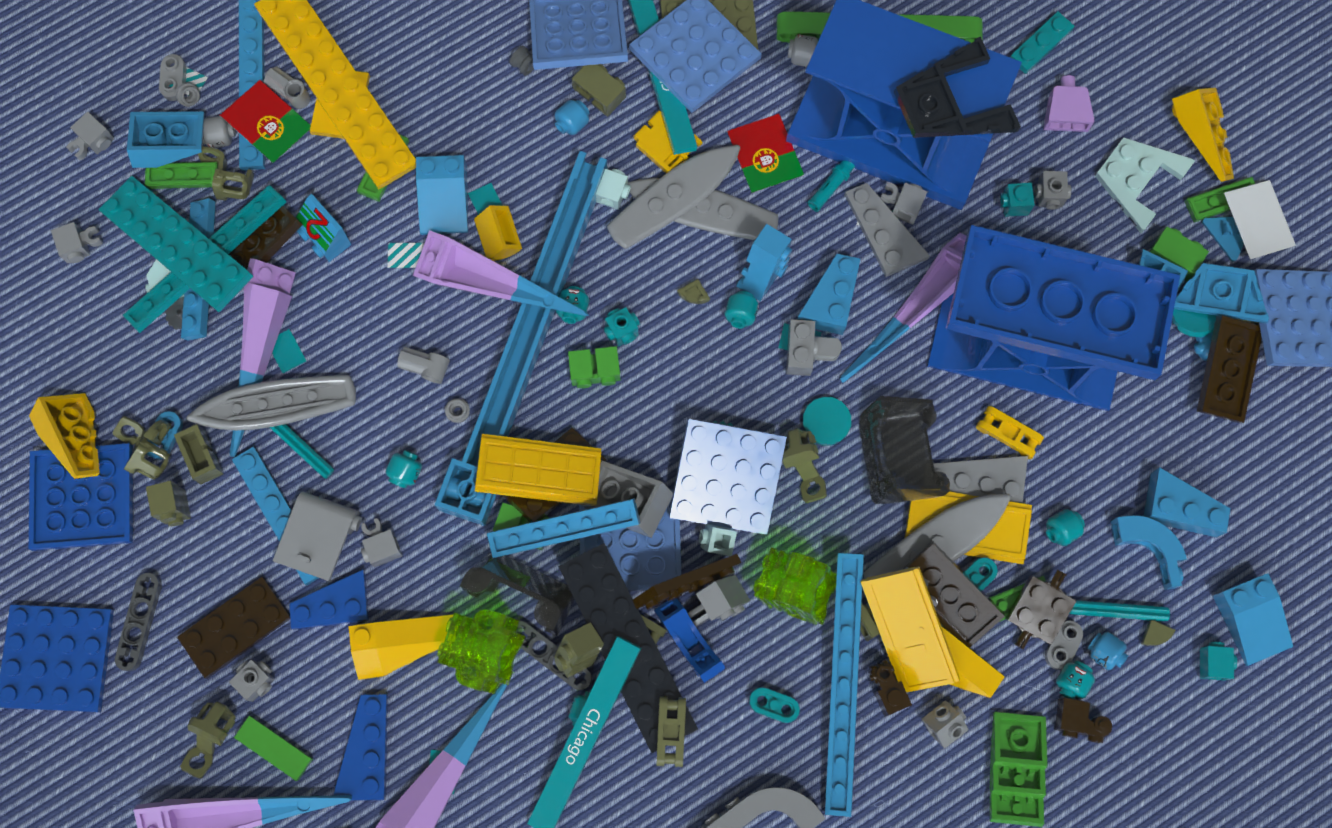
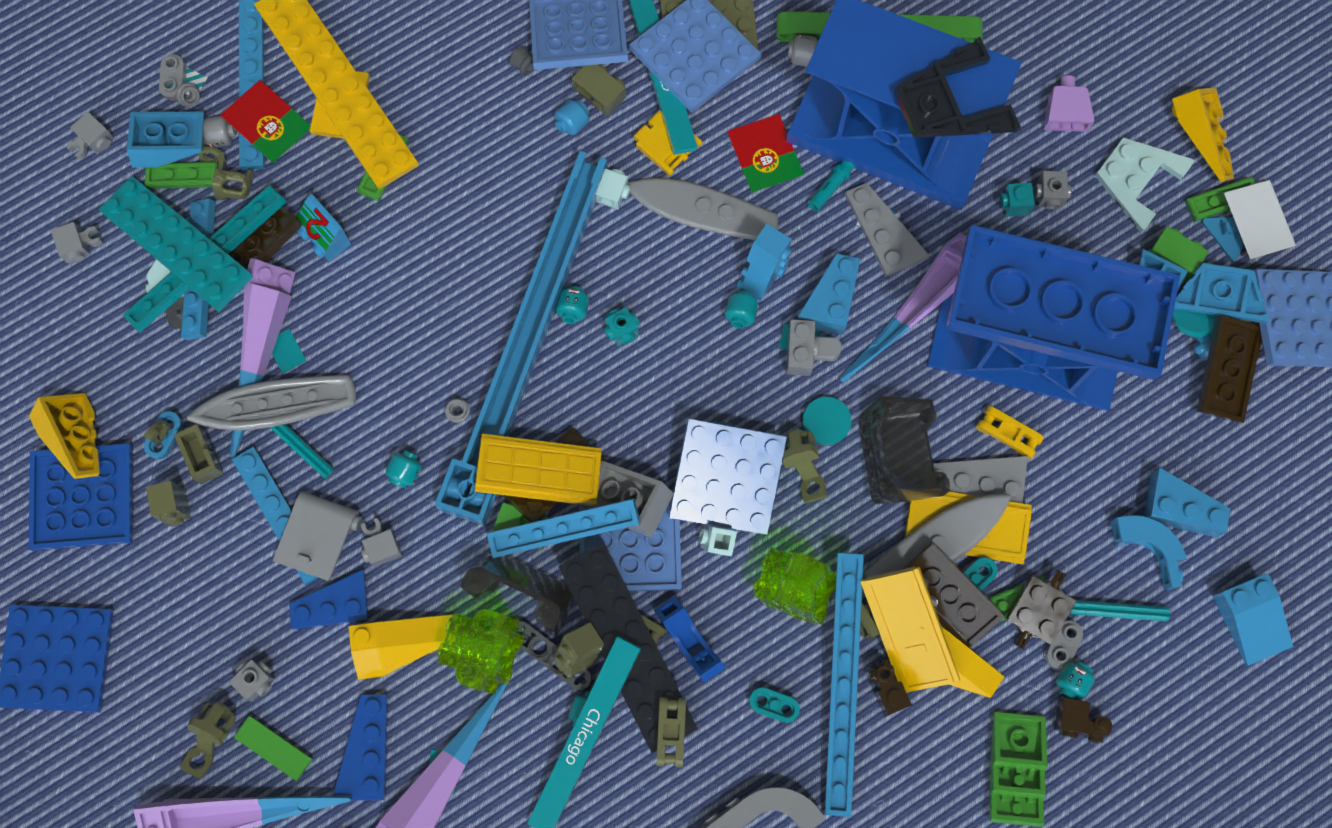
olive piece [113,416,171,480] -> none
dark grey beam [115,573,162,671] -> none
dark brown plate [177,577,290,679] -> none
light grey piece [263,66,310,109] -> none
sticker [387,243,424,268] -> none
light grey piece [397,347,450,384] -> none
lavender plate [413,230,588,316] -> none
dark azure slope [416,155,468,235] -> none
teal sticker [468,183,503,215] -> none
yellow brick [474,205,522,261] -> none
bright green piece [568,346,621,388] -> none
light grey piece [607,145,740,249] -> none
dark brown plate [632,554,742,610] -> none
olive tile [677,279,710,304] -> none
light grey brick [688,575,751,627] -> none
light grey brick [880,183,927,225] -> none
light grey brick [922,700,969,749] -> none
teal plate [1010,11,1075,74] -> none
teal head [1046,509,1085,546] -> none
dark azure head [1088,632,1129,670] -> none
olive tile [1141,620,1175,646] -> none
teal brick [1200,642,1237,681] -> none

